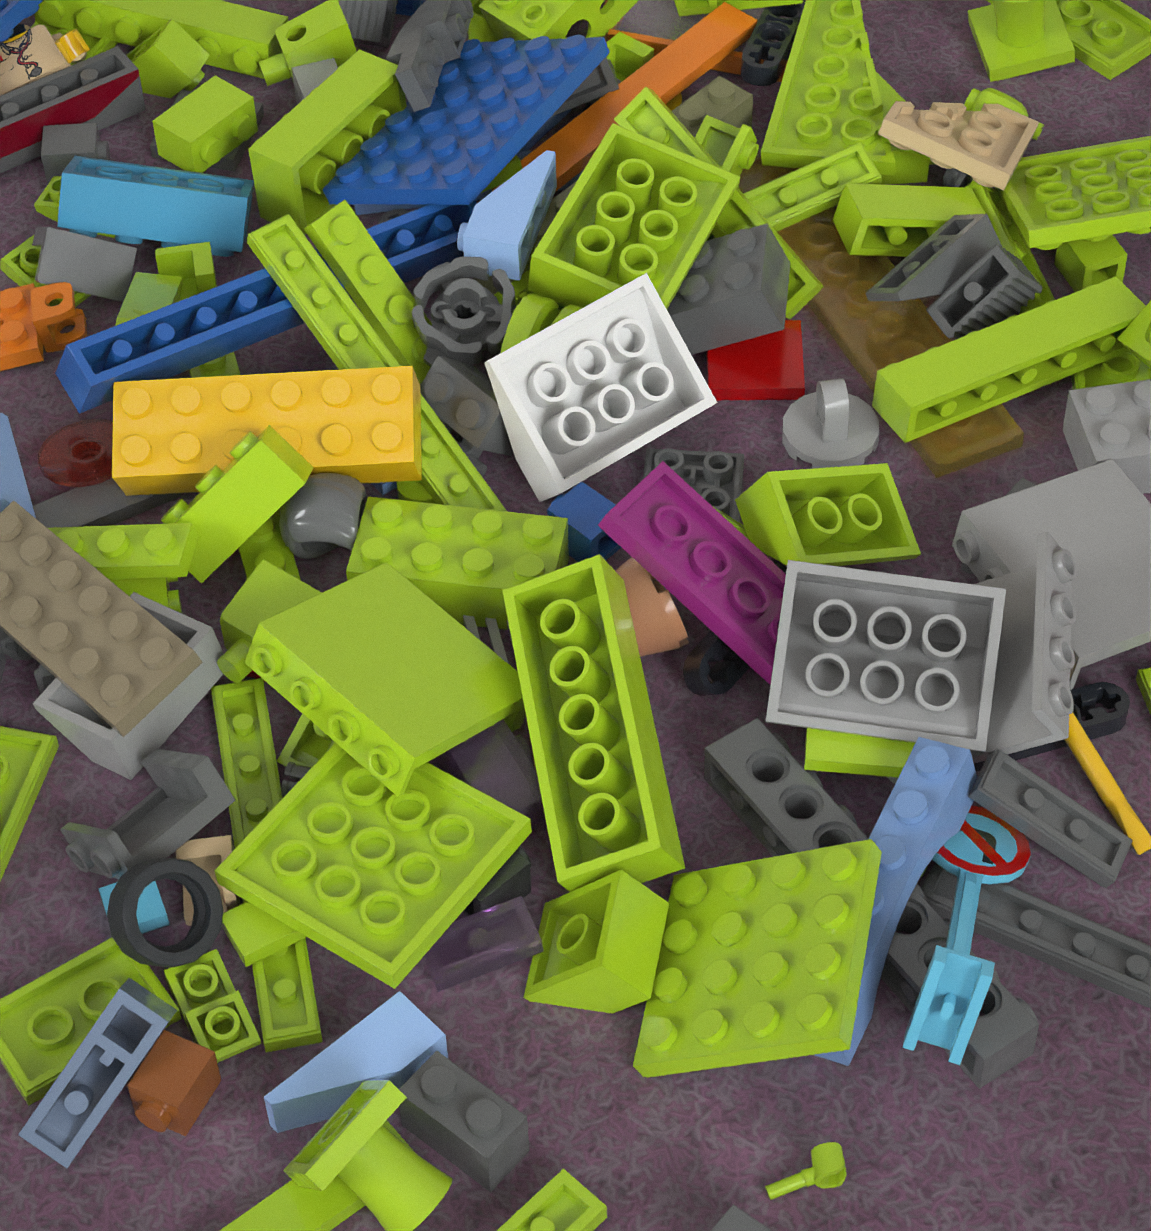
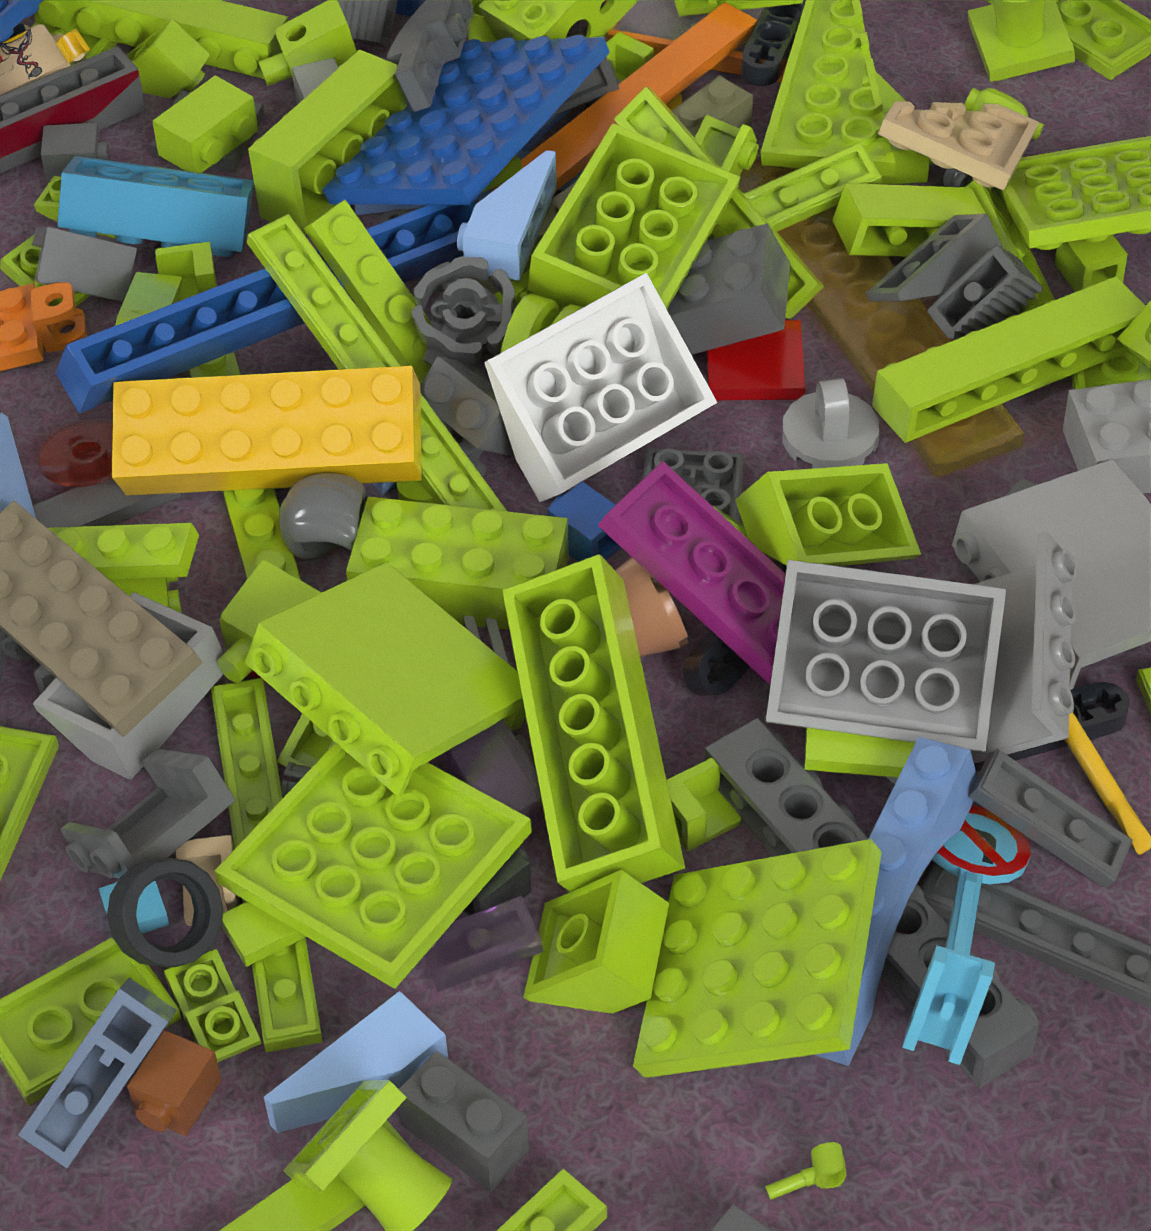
lime brick [161,425,314,583] -> none
none -> lime panel [667,758,741,852]

